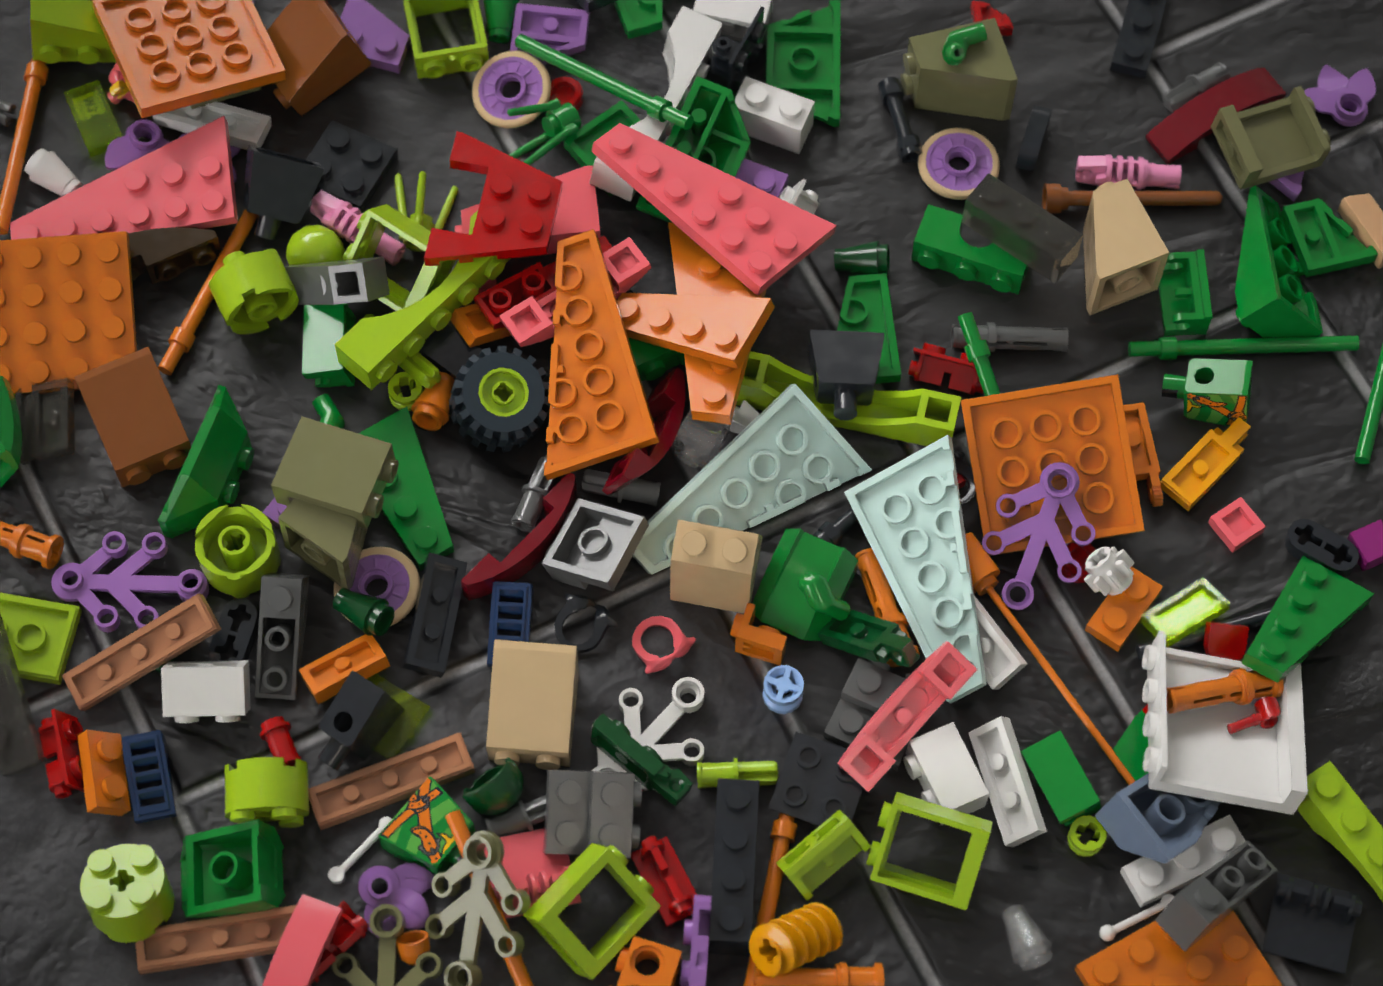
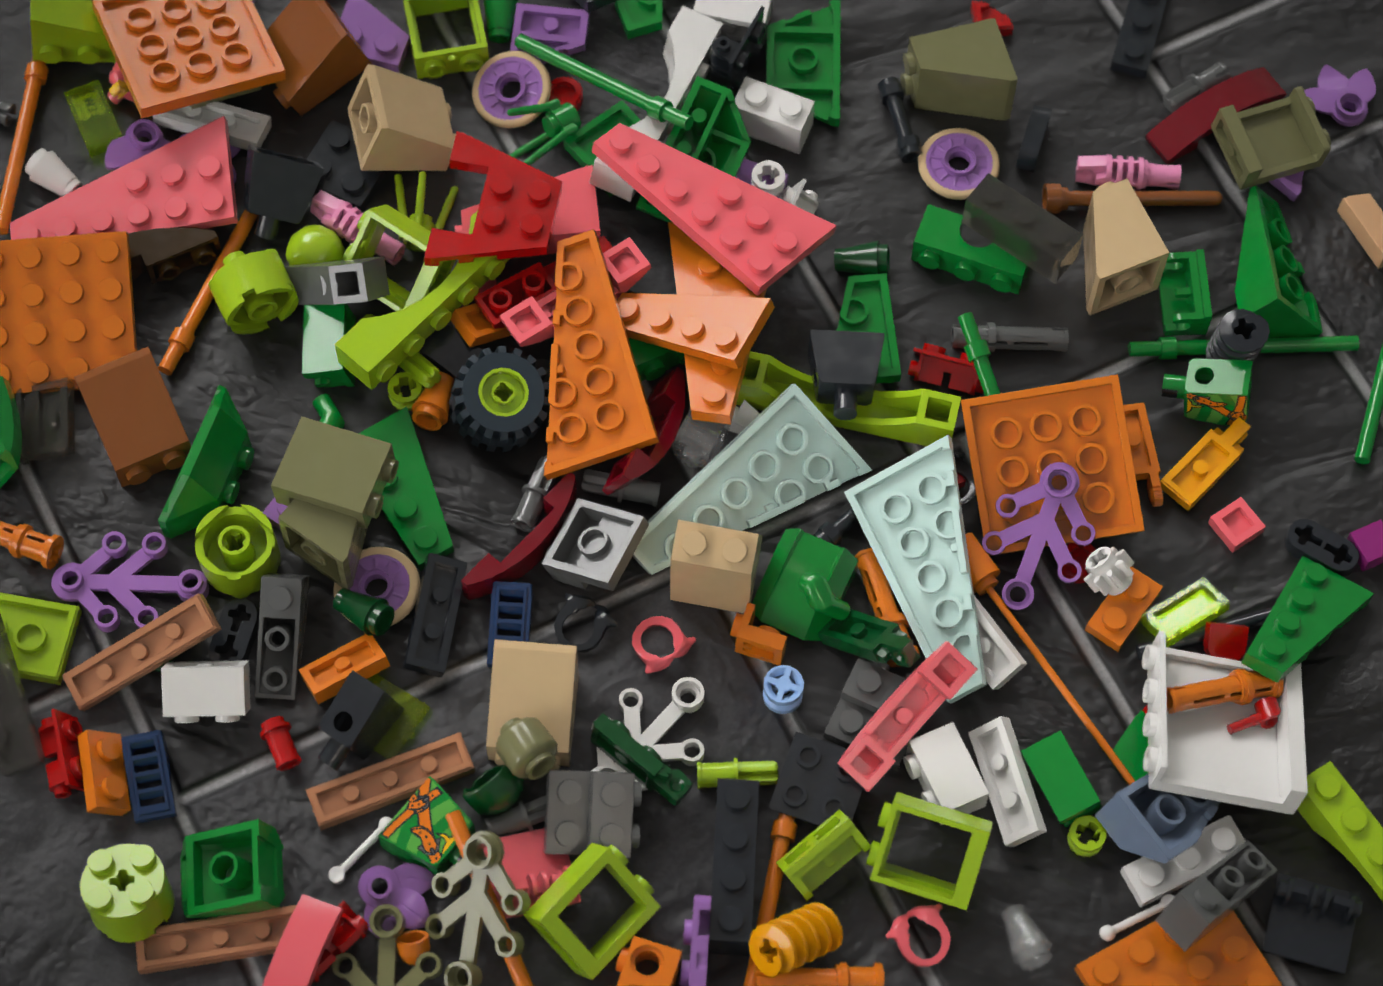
lime brick [224,757,309,828] -> none
red hinge [631,836,697,927] -> none
green arm [942,23,987,66] -> none
green wing [1281,198,1378,277] -> none
none -> tan slope [347,65,456,171]
none -> olive head [496,717,558,780]
none -> white bush [751,160,785,197]
none -> coral piece [886,904,951,967]
none -> black piece [1205,309,1270,363]

